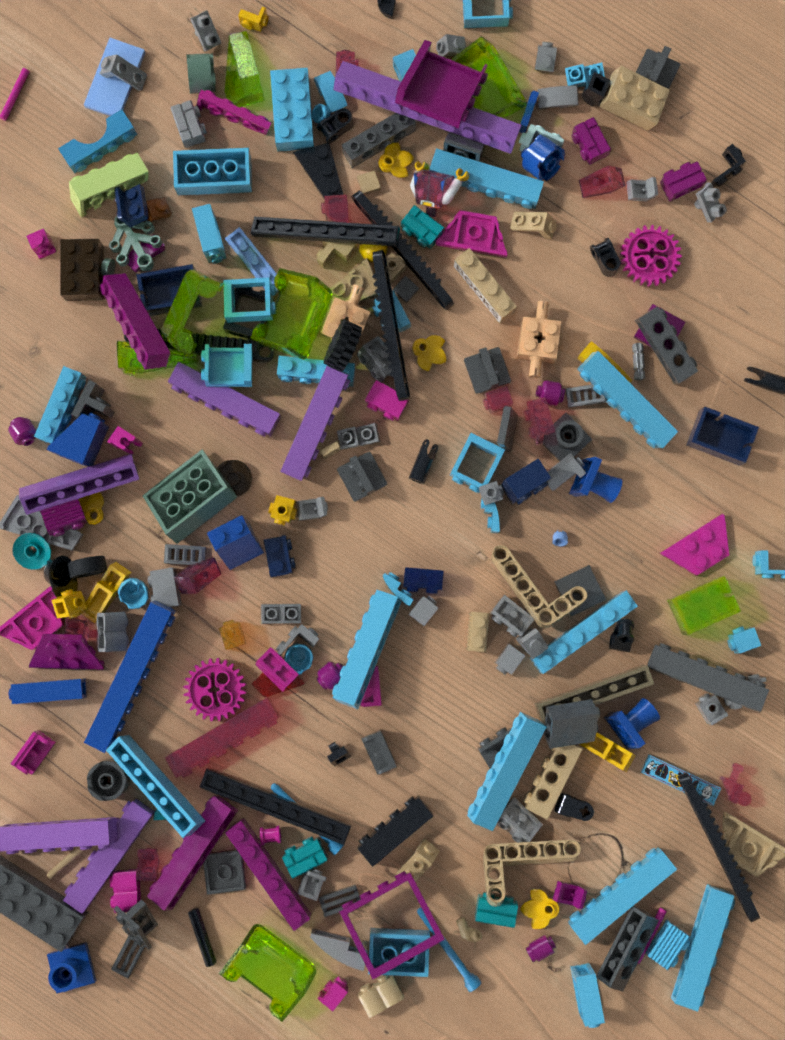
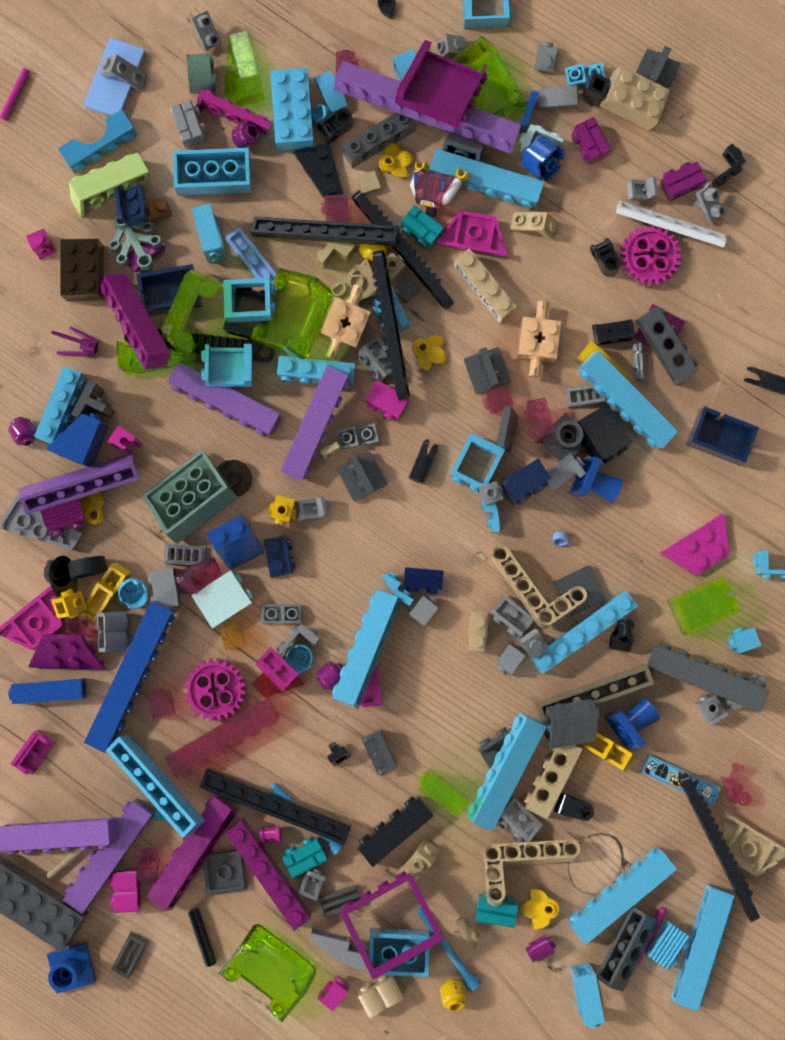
teal dish [12,533,51,570] -> none
dark grey brick [87,759,131,801] -> none
sand green tile [101,258,116,277] -> none
dark grey bracket [114,900,158,950] -> none
yellow bracket [238,6,269,32] -> none
black tyre [323,319,362,372] -> none
magenta head [536,380,565,407] -> none
magenta bracket [553,881,587,909] -> none
clear pink slope [579,166,626,198] -> none
none -> magenta plant [51,327,99,358]
none -> clear pink brick [148,688,176,719]
none -> light aqua panel [192,571,254,628]
none -> magenta head [231,121,259,148]
none -> clear neon green brick [418,769,469,818]
none -> yellow head [440,979,468,1012]
none -> black brick [577,404,632,464]
none -> black hinge [592,319,636,346]
none -> white tile [616,201,726,248]

